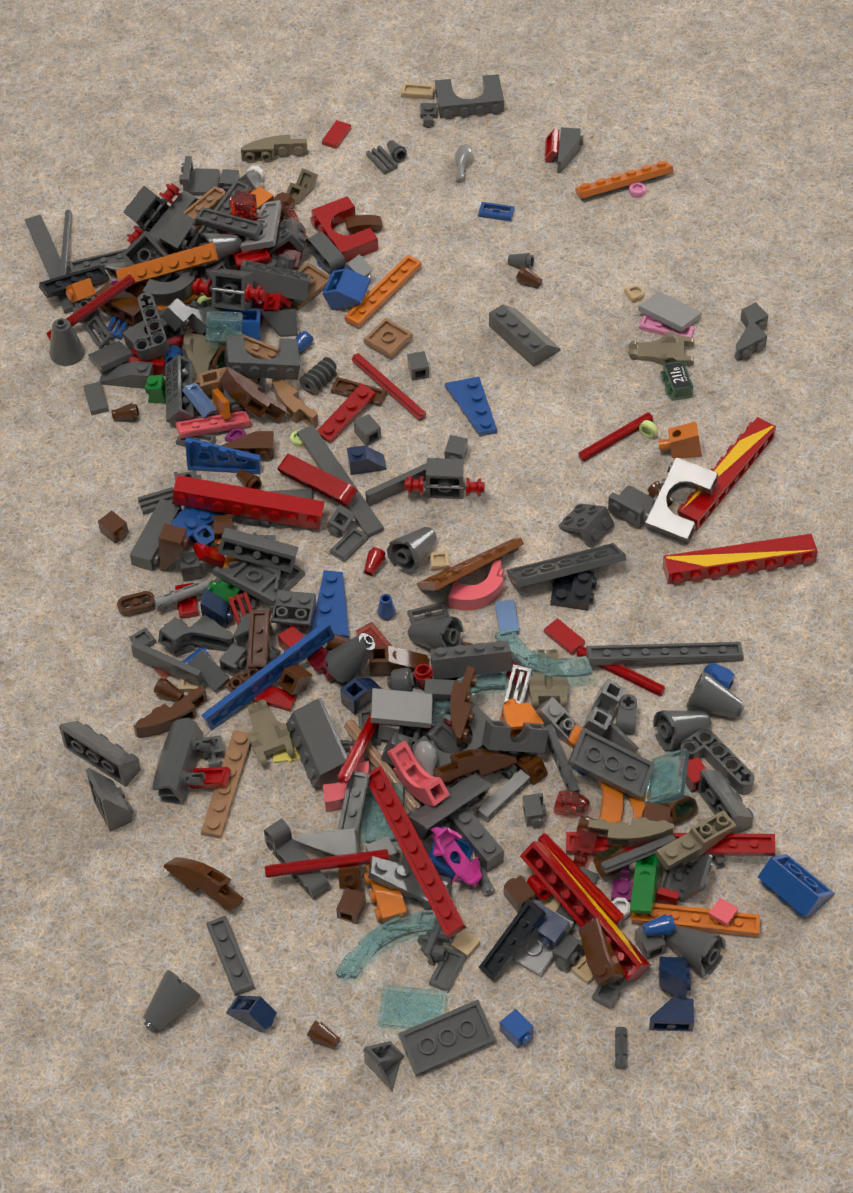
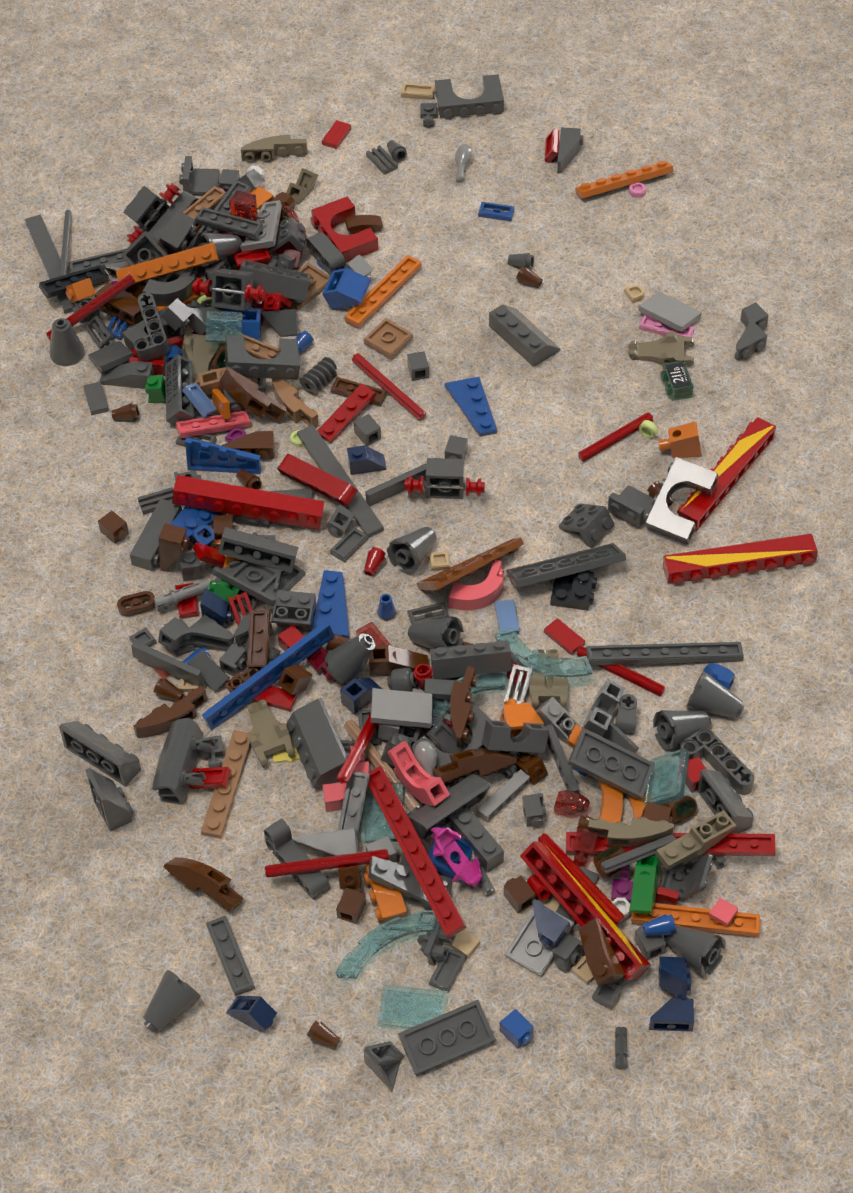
black plate [478,899,546,982] -> none
blue slope [758,854,835,917] -> none

